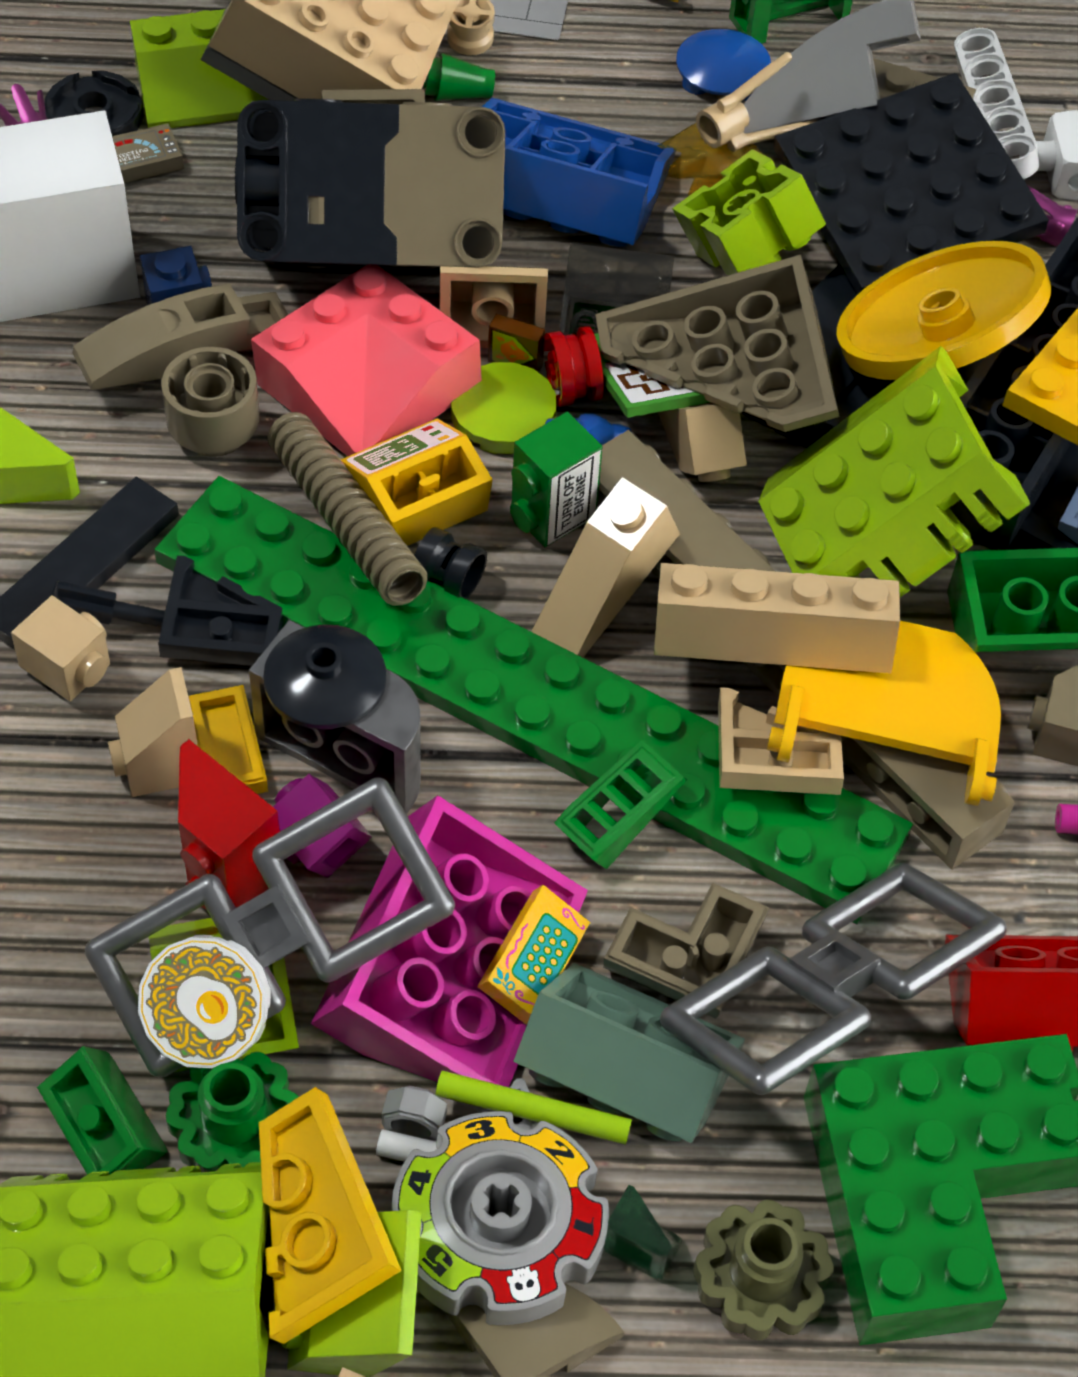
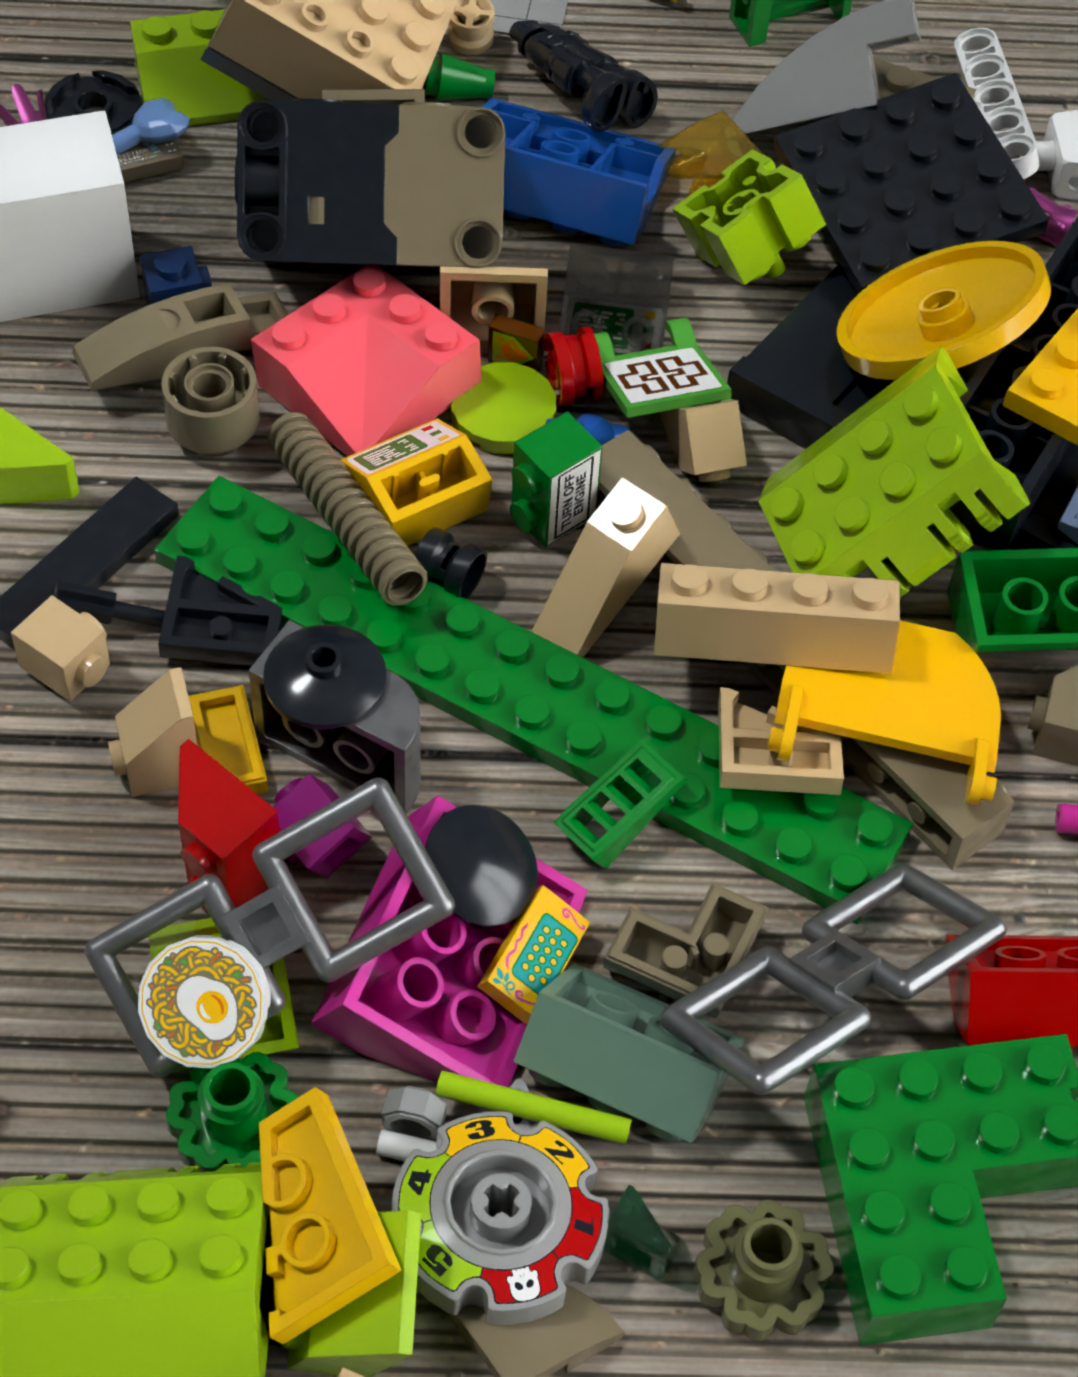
green slope [37,1046,168,1175] -> none
dark tan slope [595,255,840,432] -> none
blue dish [676,29,771,101] -> none
tan plant [696,52,817,152] -> none
none -> medium blue rock [112,98,190,155]
none -> black dish [425,805,538,931]
none -> black piece [509,20,658,132]

